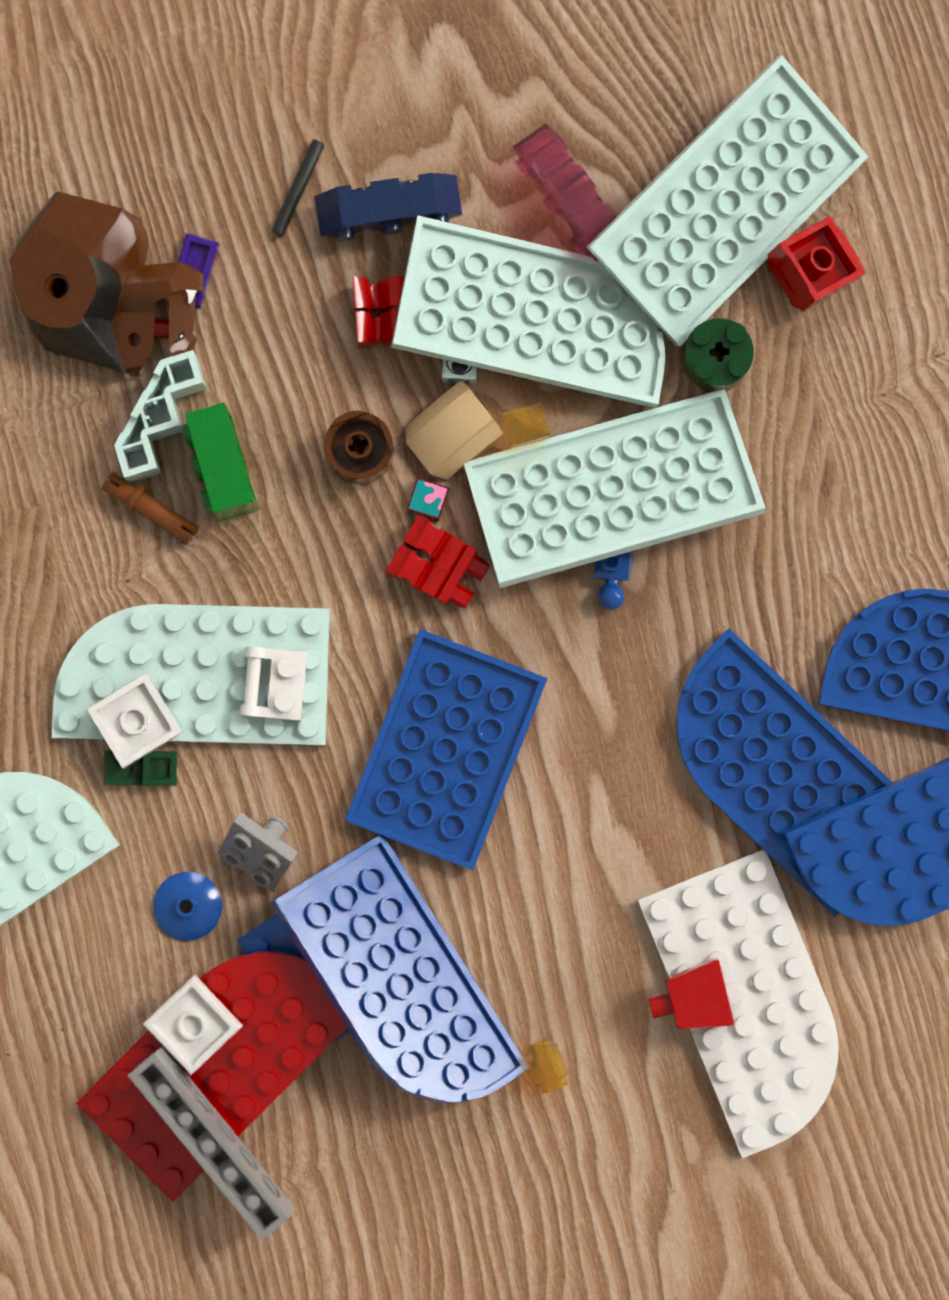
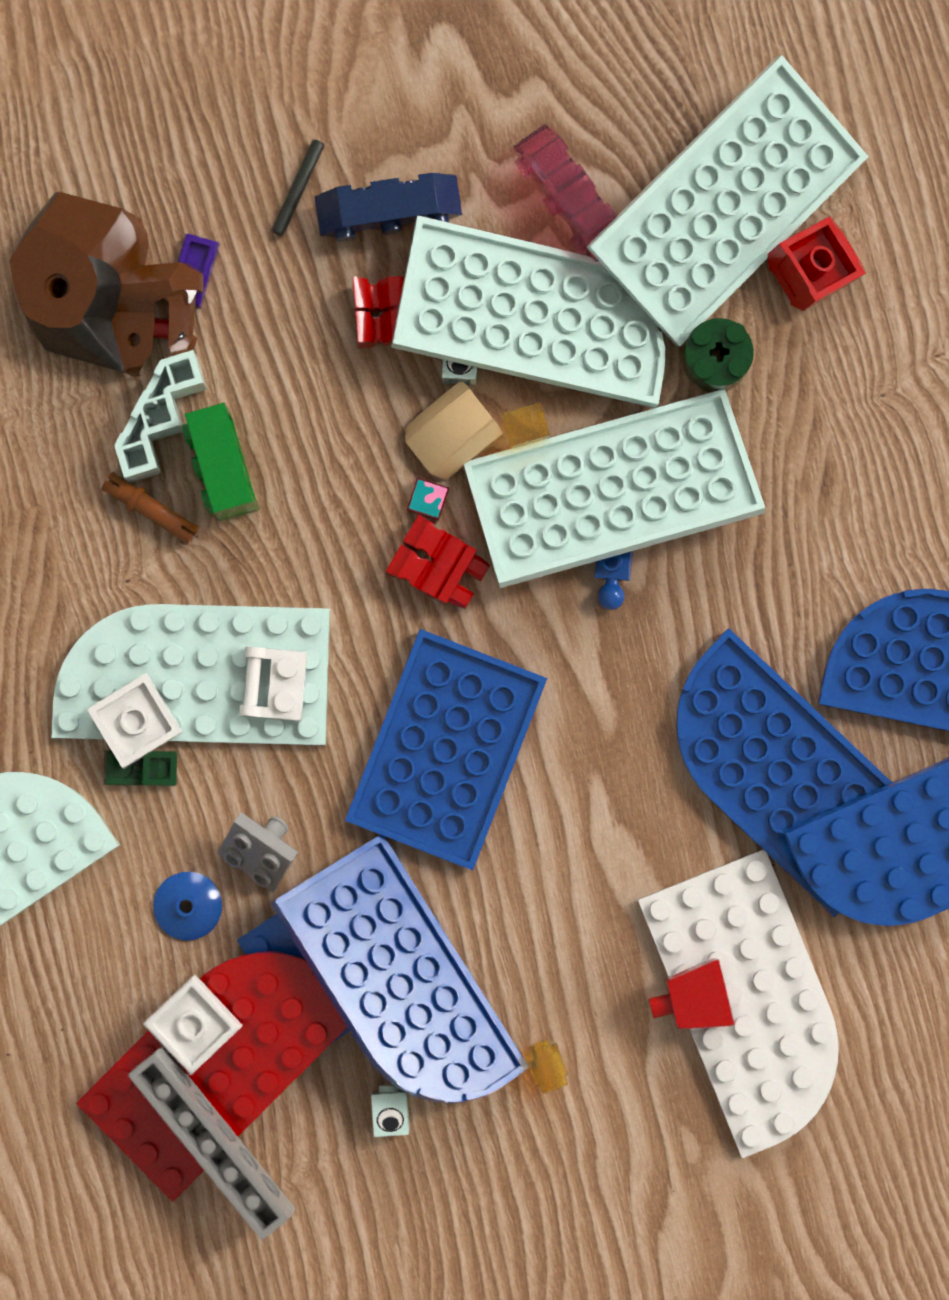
reddish brown brick [324,411,394,484] -> none
none -> light aqua brick [371,1084,410,1137]

